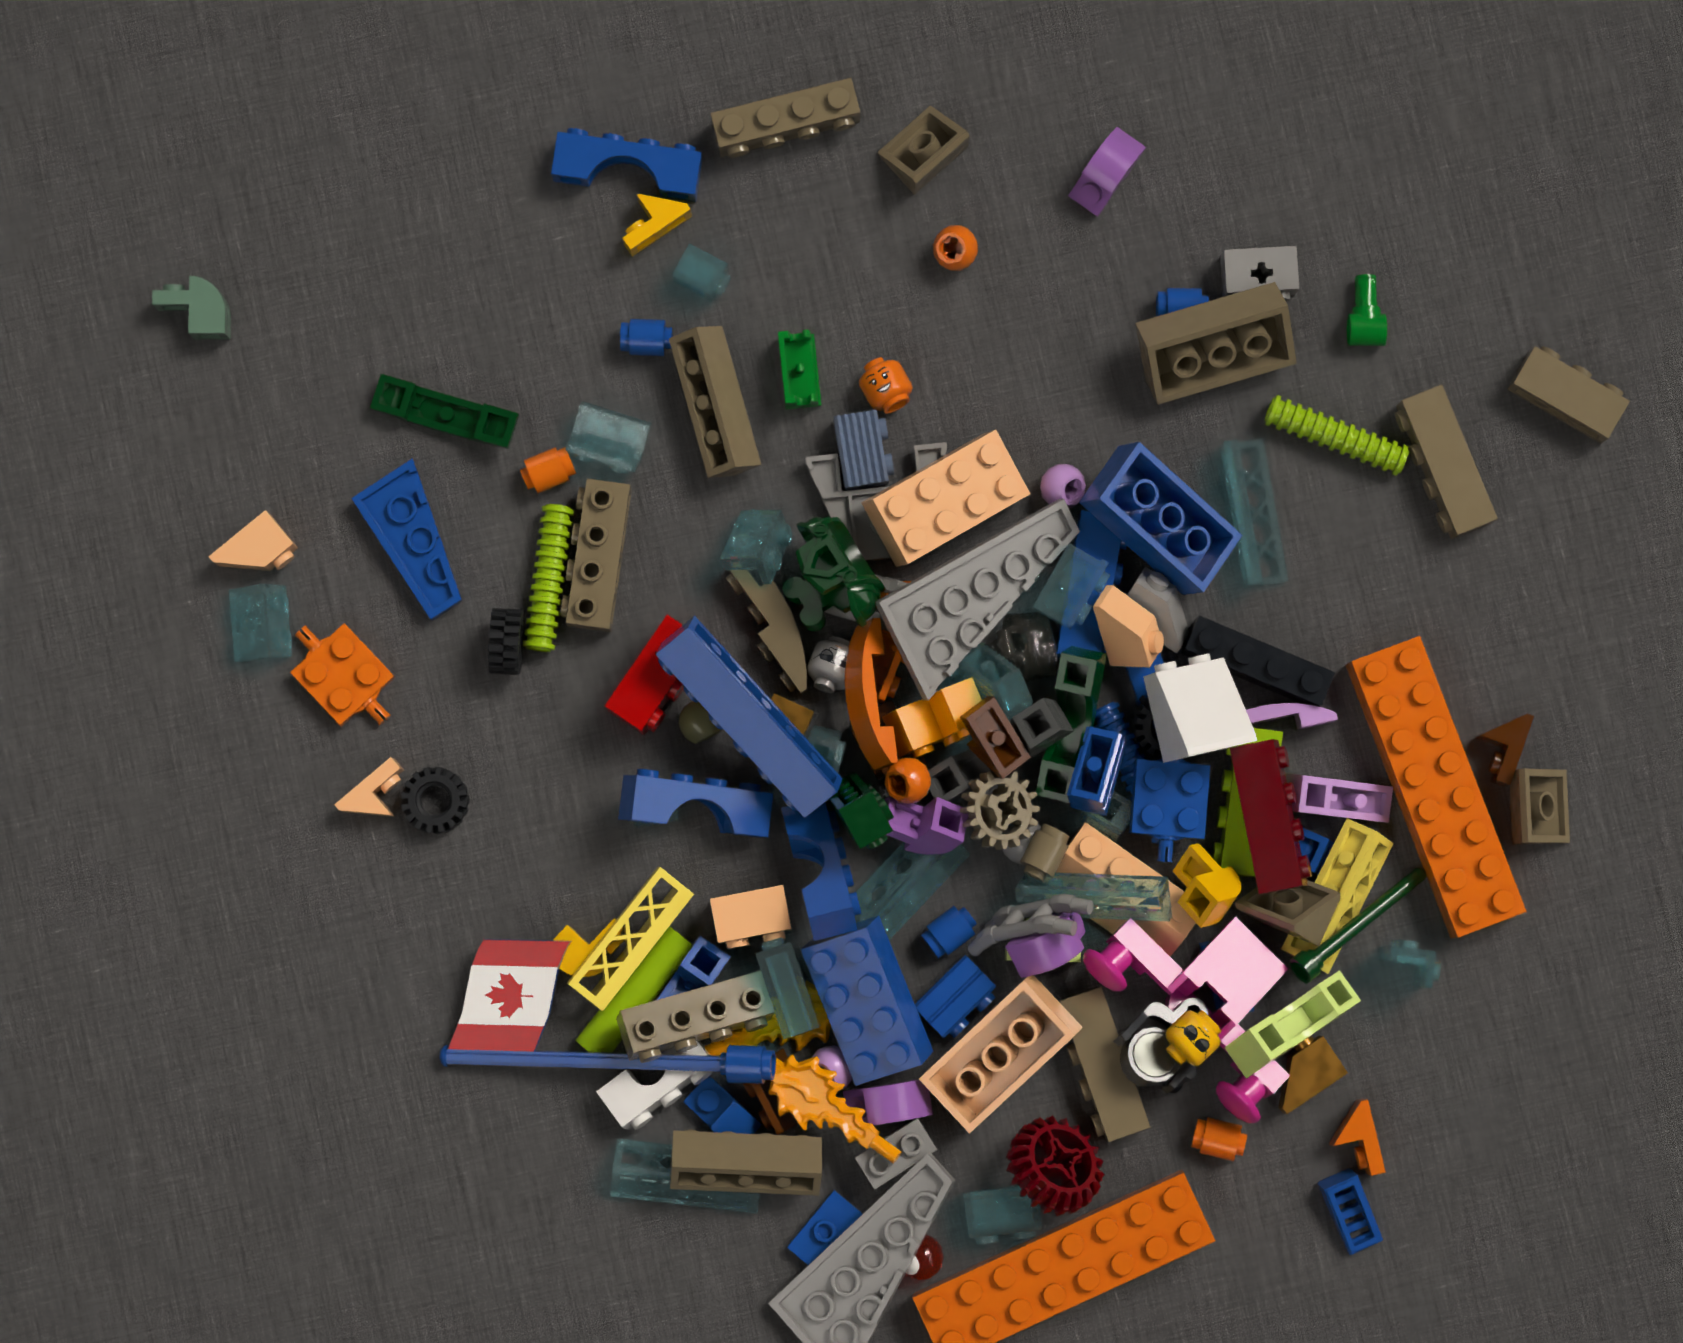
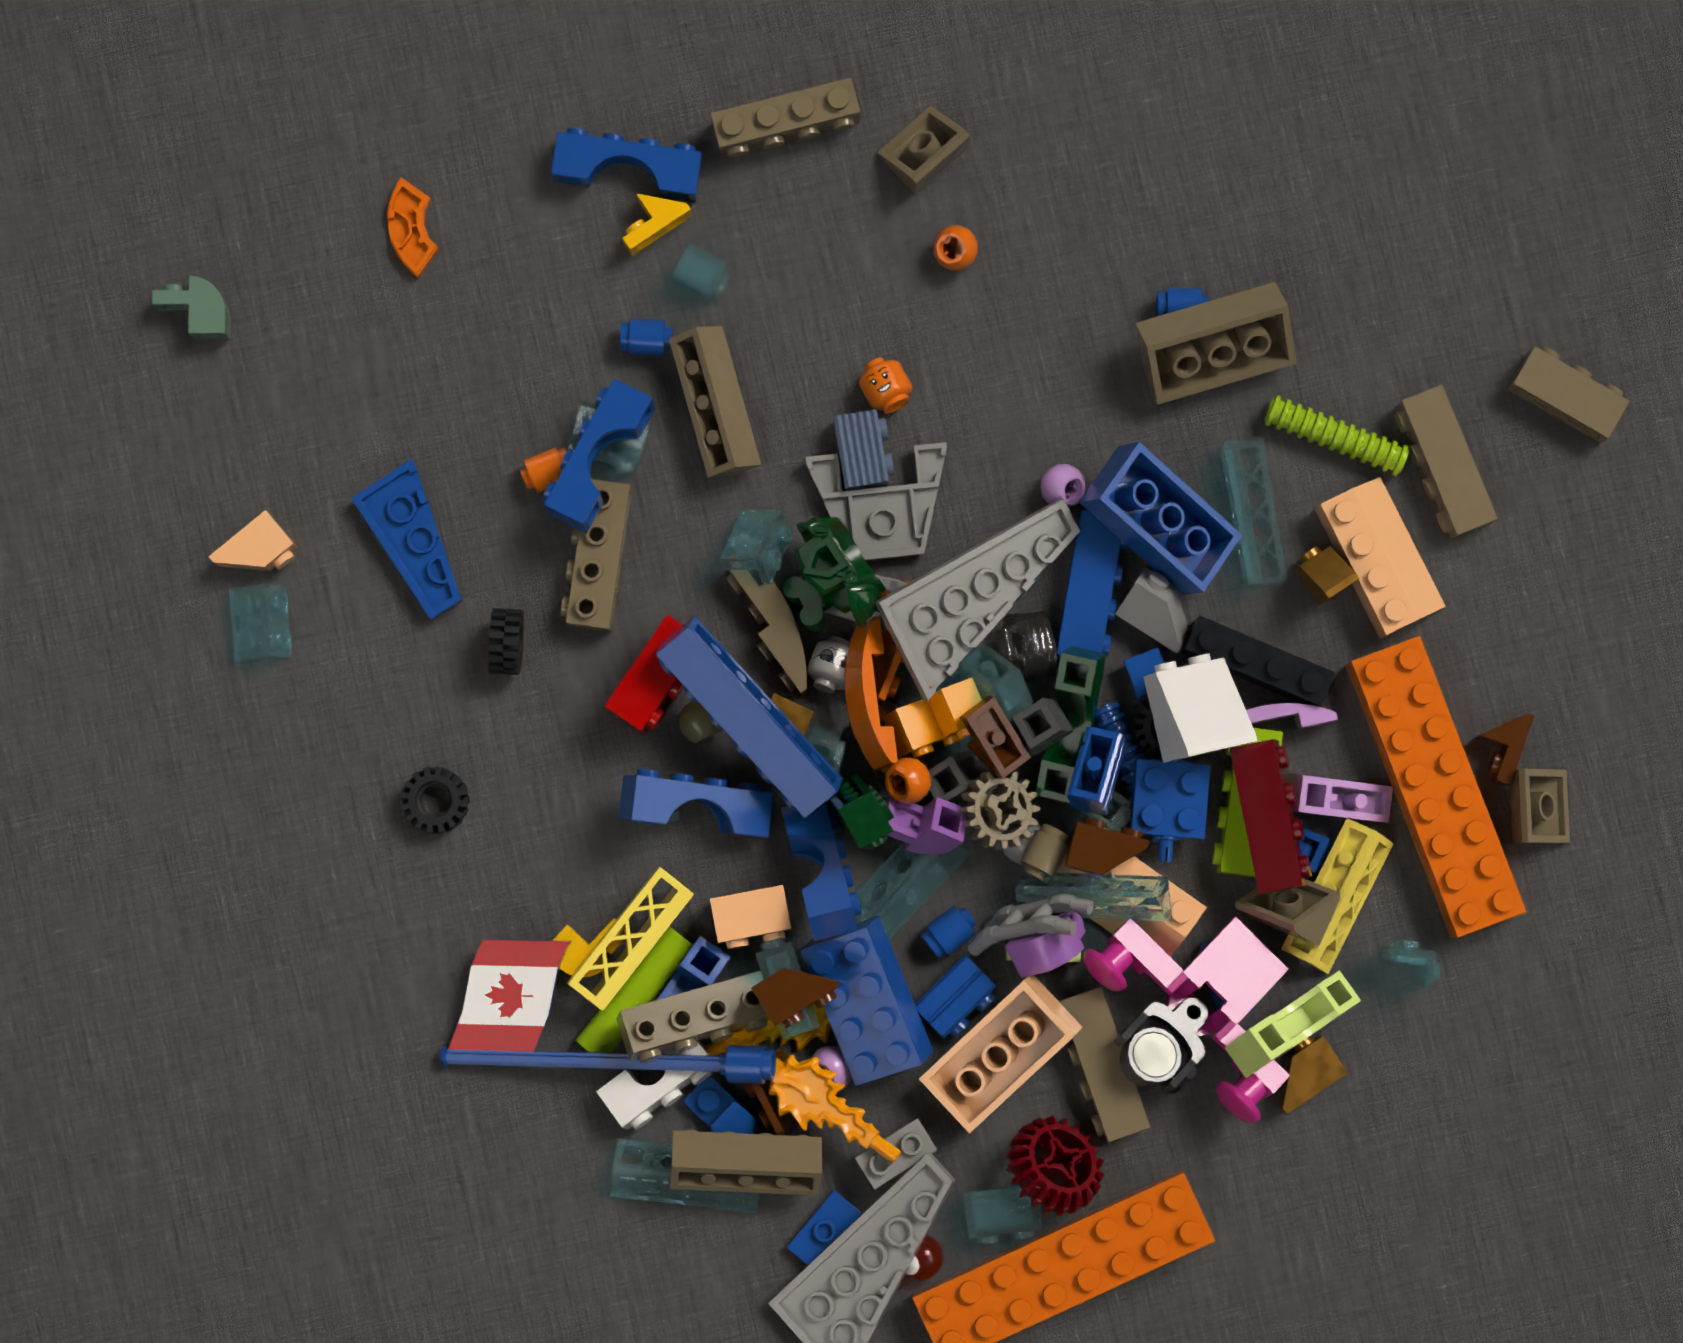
orange plate [290,623,395,727] -> none
light nougat slope [334,757,404,817] -> none
dark green slope [370,374,519,449] -> none
lime piece [523,504,574,652] -> none
green hinge [778,329,822,410] -> none
medium lavender brick [843,1079,933,1125] -> none
light nougat brick [861,430,1030,567] -> none
clear light blue bracket [1032,543,1111,630] -> none
medium lavender brick [1068,127,1146,217] -> none
light nougat slope [1093,585,1164,668] -> none
yellow head [1165,1010,1222,1066] -> none
yellow brick [1173,843,1241,928] -> none
orange brick [1191,1117,1247,1161] -> none
light grey brick [1220,246,1299,301] -> none
dark green piece [1289,867,1426,984] -> none
blue slope [1318,1168,1383,1255] -> none
orange slope [1329,1099,1386,1176] -> none
green pin [1346,274,1387,346] -> none
none -> orange tile [387,177,439,279]
none -> blue arch [543,379,655,534]
none -> reddish brown slope [751,968,840,1029]
none -> reddish brown slope [1064,817,1150,876]
none -> pearl gold slope [1295,546,1360,606]
none -> light nougat slope [1315,477,1446,639]

